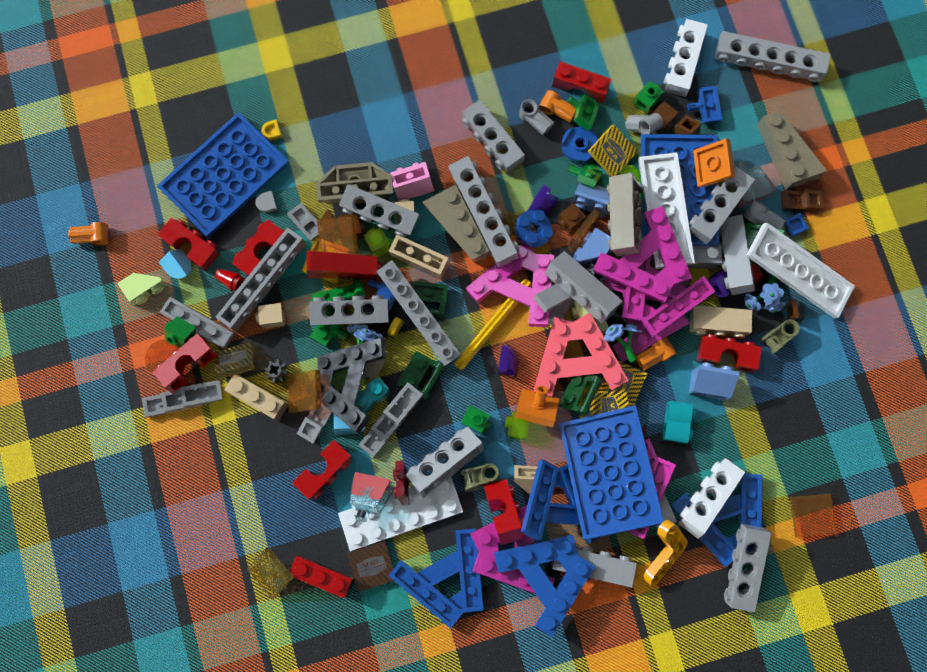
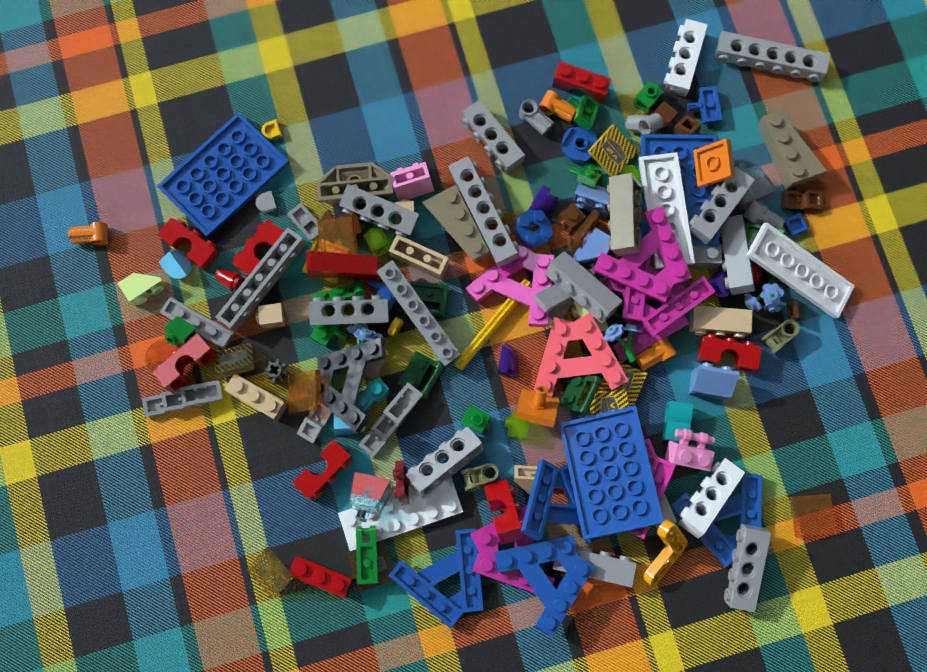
none -> green plate [356,525,378,584]
none -> bright pink brick [665,429,715,471]

